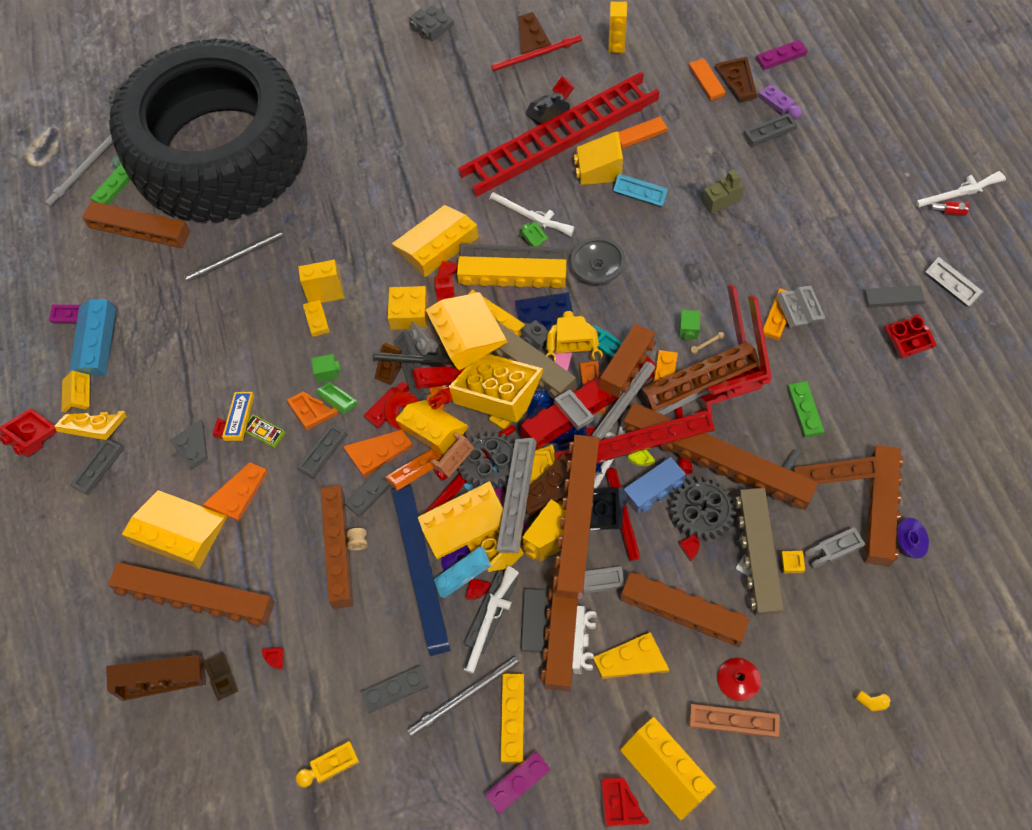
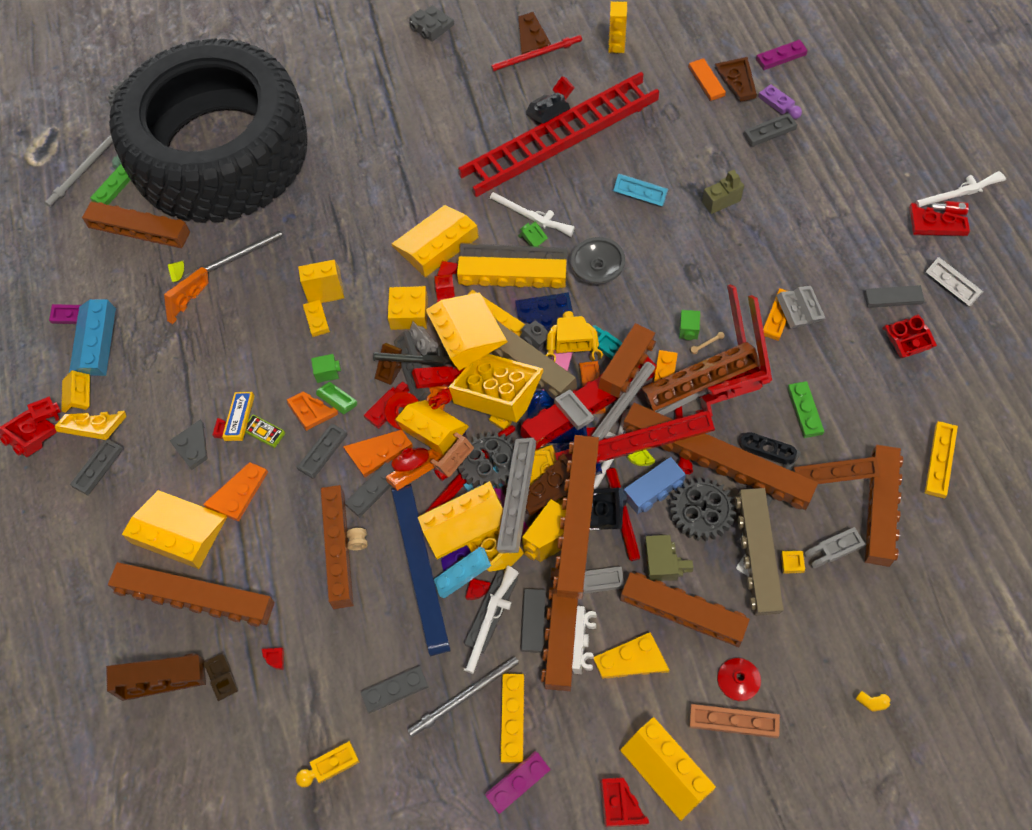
yellow slope [574,132,623,185] -> none
orange tile [618,116,668,149] -> none
red tile [679,534,699,561] -> none
dark purple dish [897,518,929,559] -> none
none -> red bracket [27,396,61,423]
none -> orange wing [164,267,208,324]
none -> neon yellow tile [168,261,184,282]
none -> red dish [392,448,429,472]
none -> olive hinge [645,535,693,581]
none -> black beam [741,432,797,465]
none -> red wing [909,203,970,236]
none -> yellow plate [924,421,958,499]

